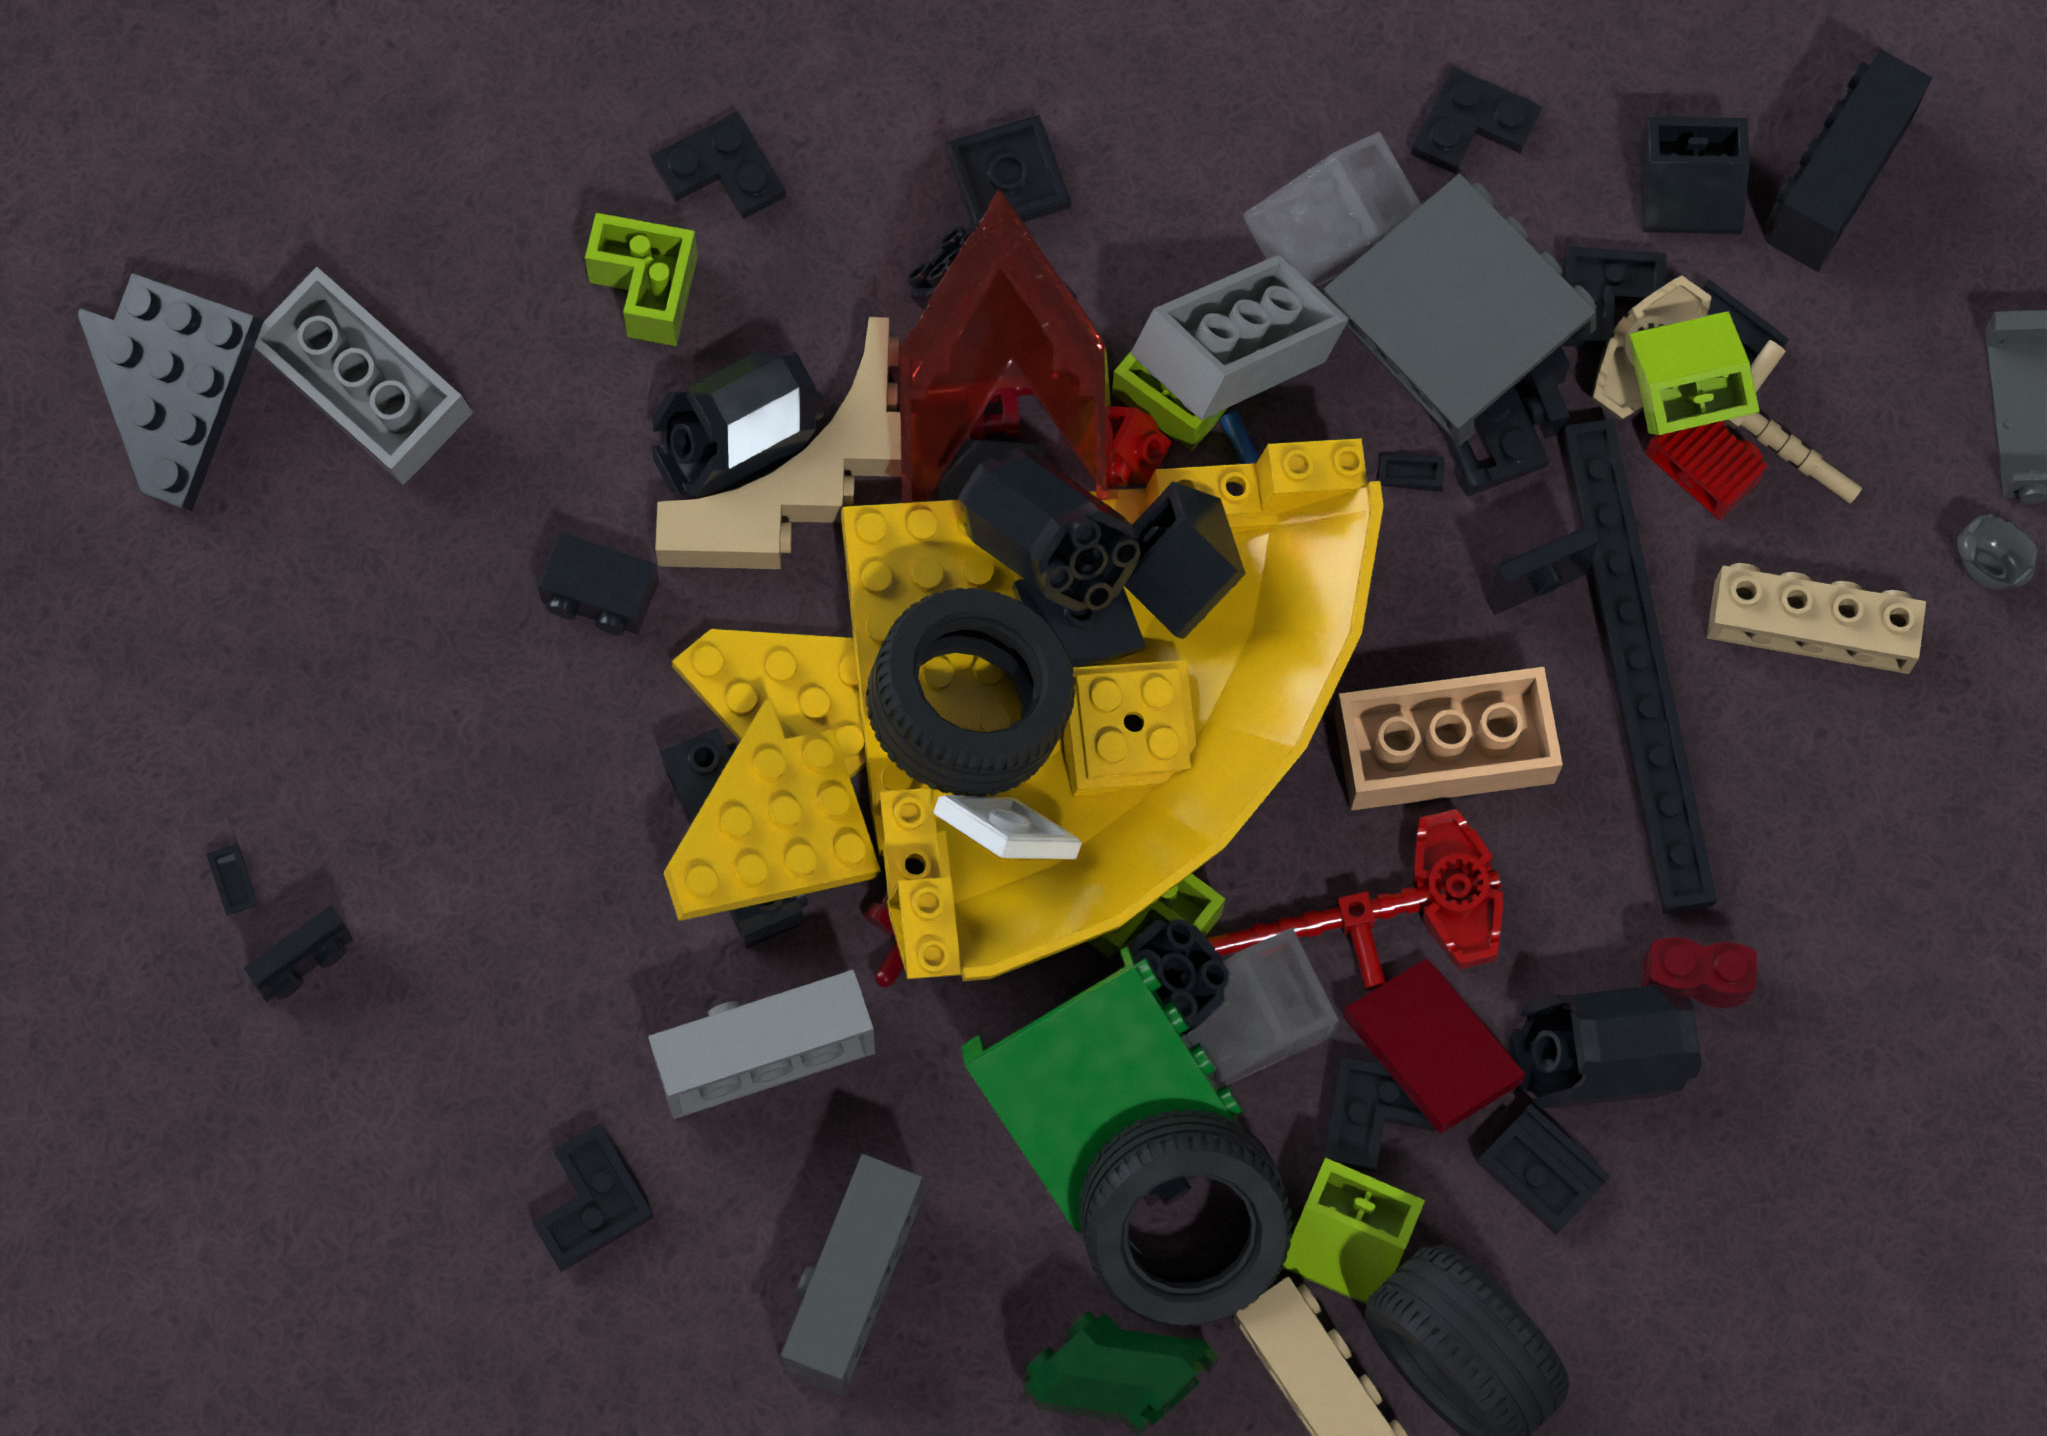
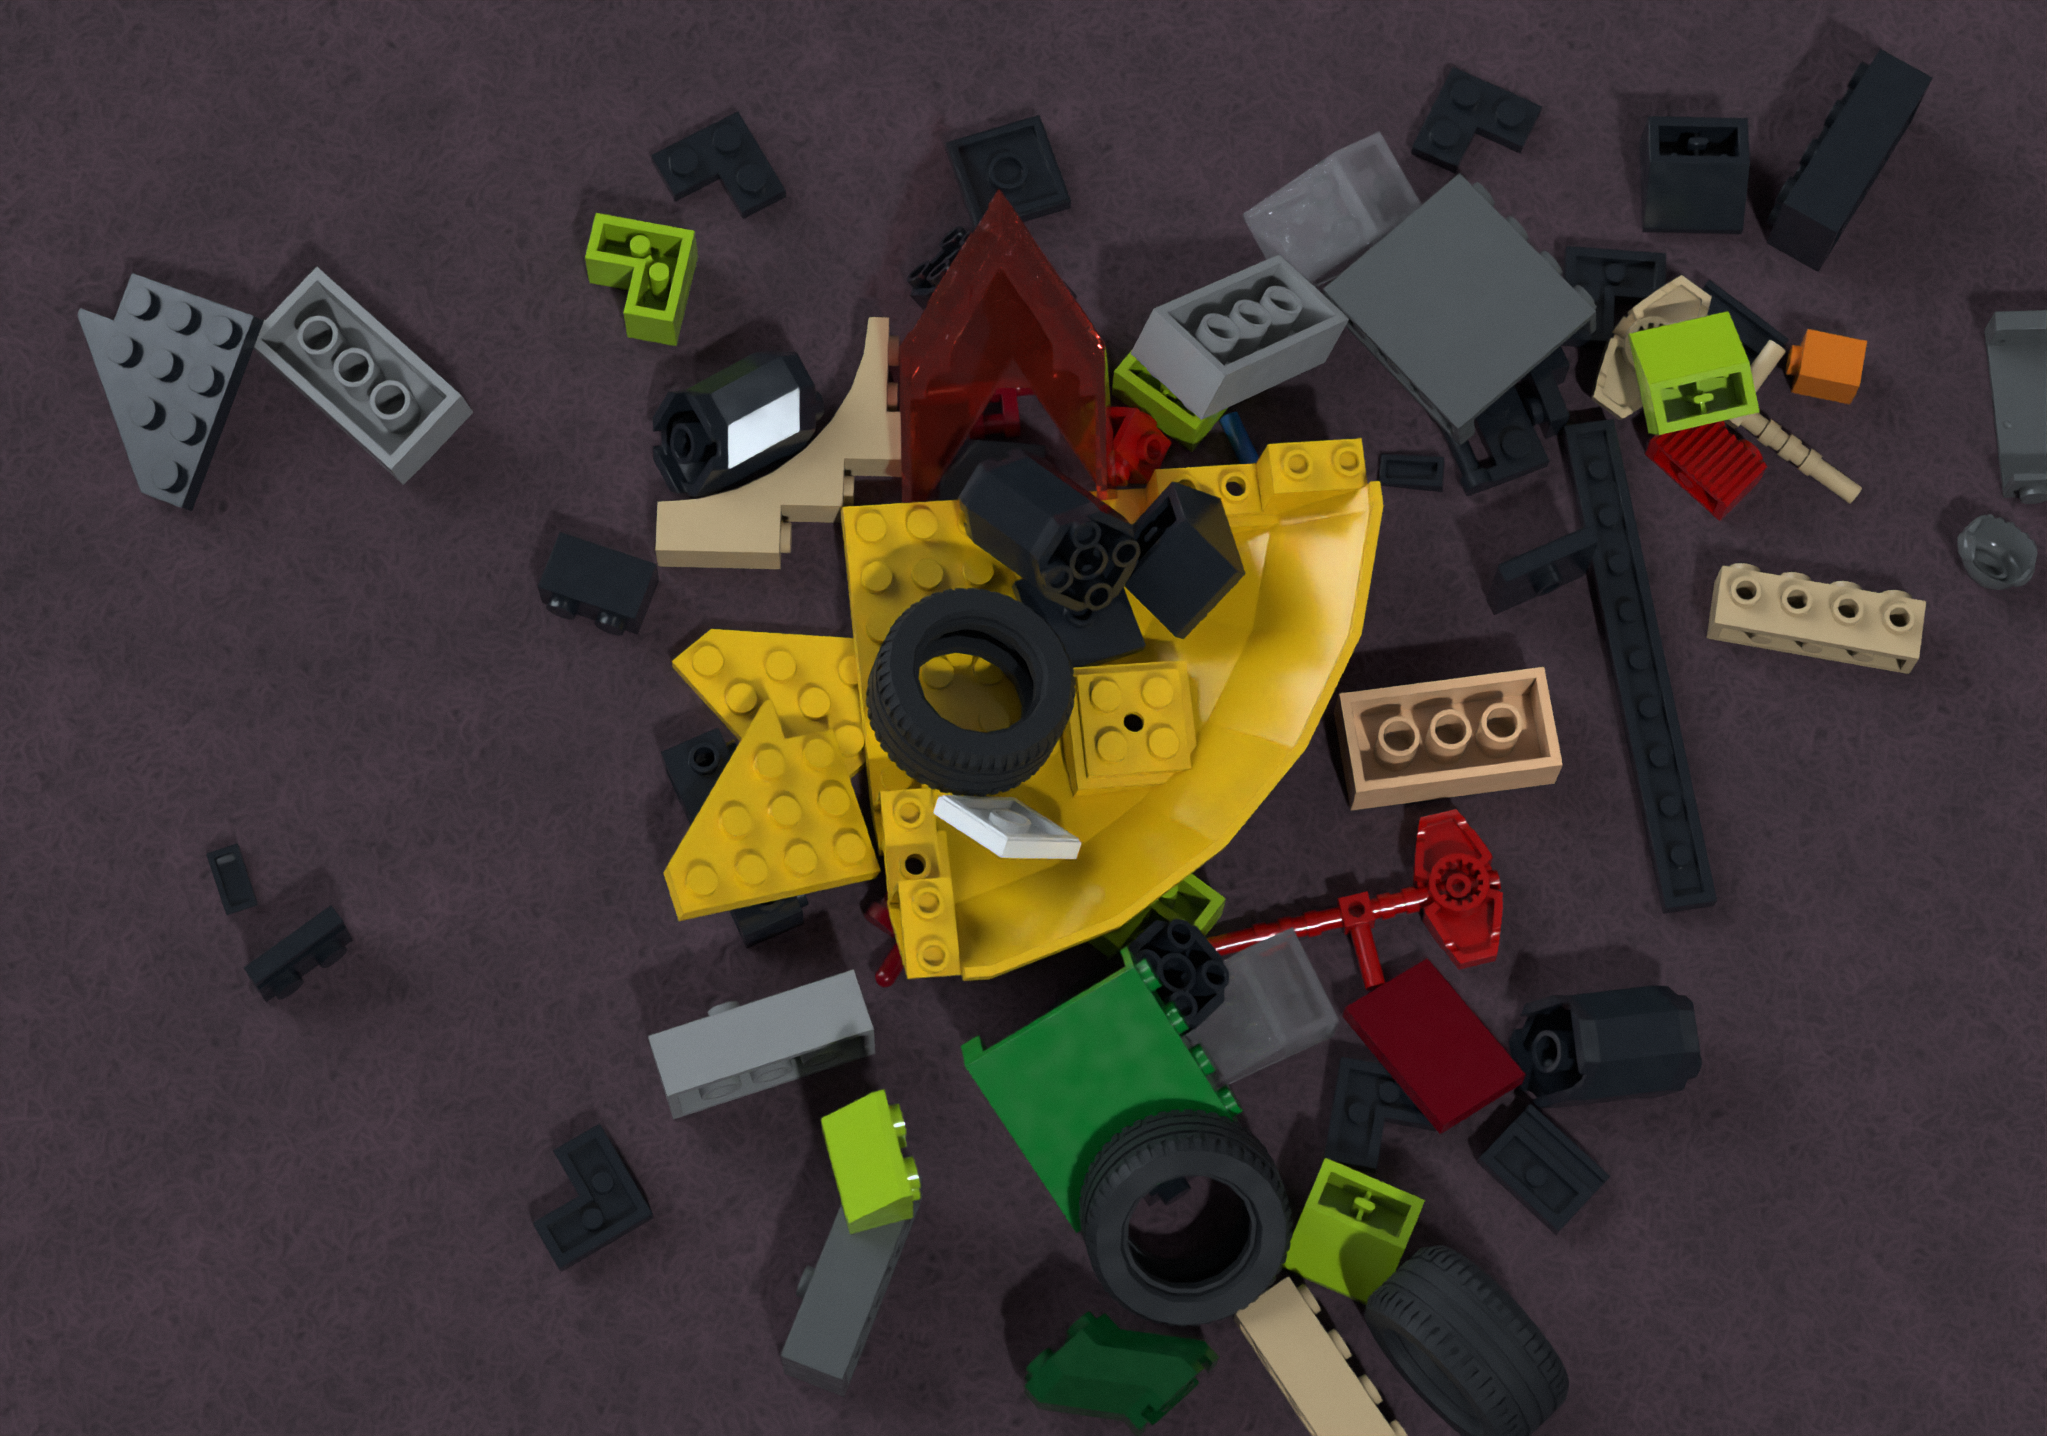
dark red brick [1641,937,1758,1008] -> none
none -> lime slope [821,1090,921,1234]
none -> orange brick [1785,329,1867,404]

